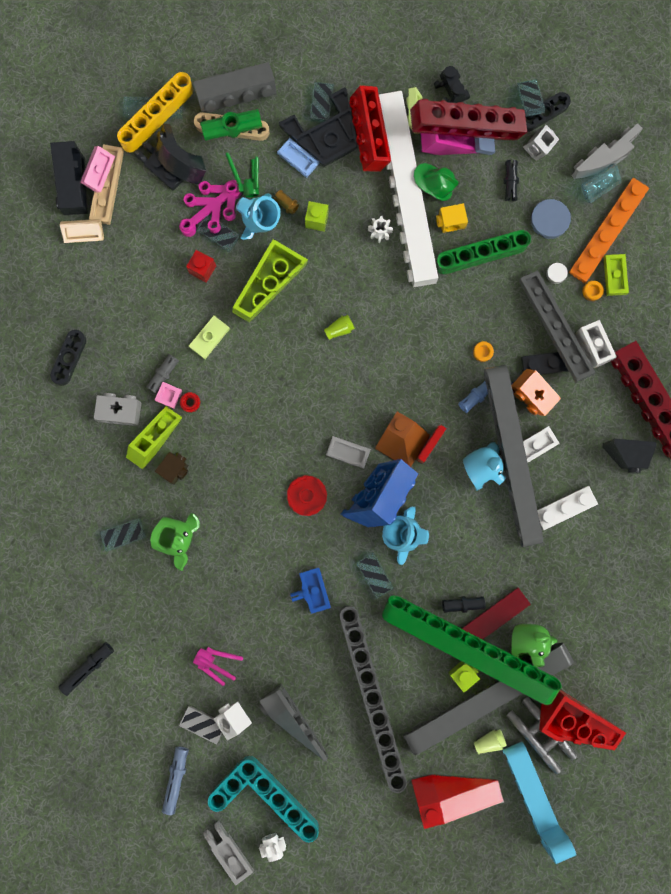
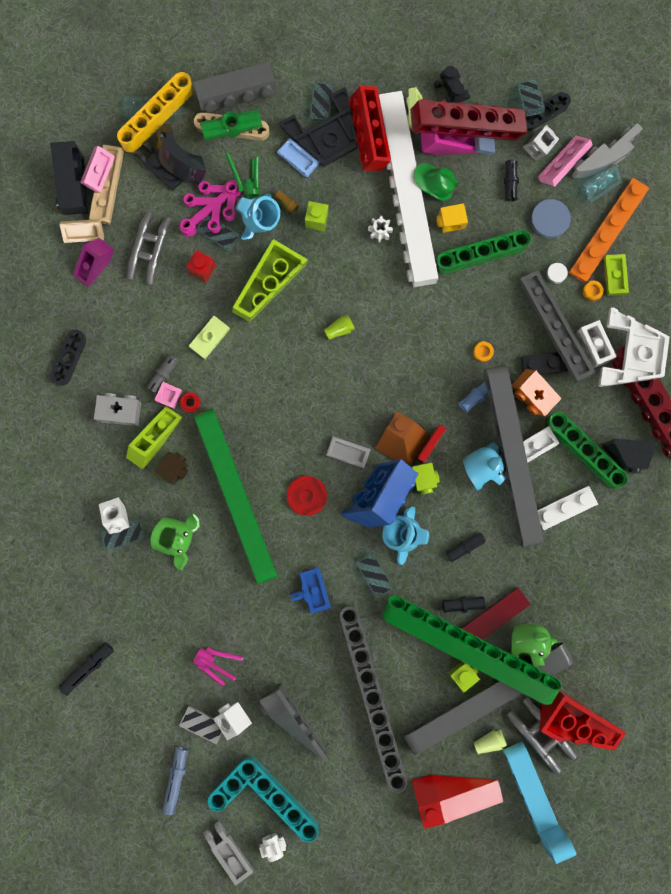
none -> magenta slope [73,238,114,287]
none -> white brick [99,497,130,534]
none -> flat silver piece [126,212,172,285]
none -> green beam [194,408,278,584]
none -> lime brick [411,463,440,495]
none -> black axle [445,533,486,563]
none -> bright pink plate [538,136,593,187]
none -> green beam [545,412,628,489]
none -> white wing [598,308,669,387]

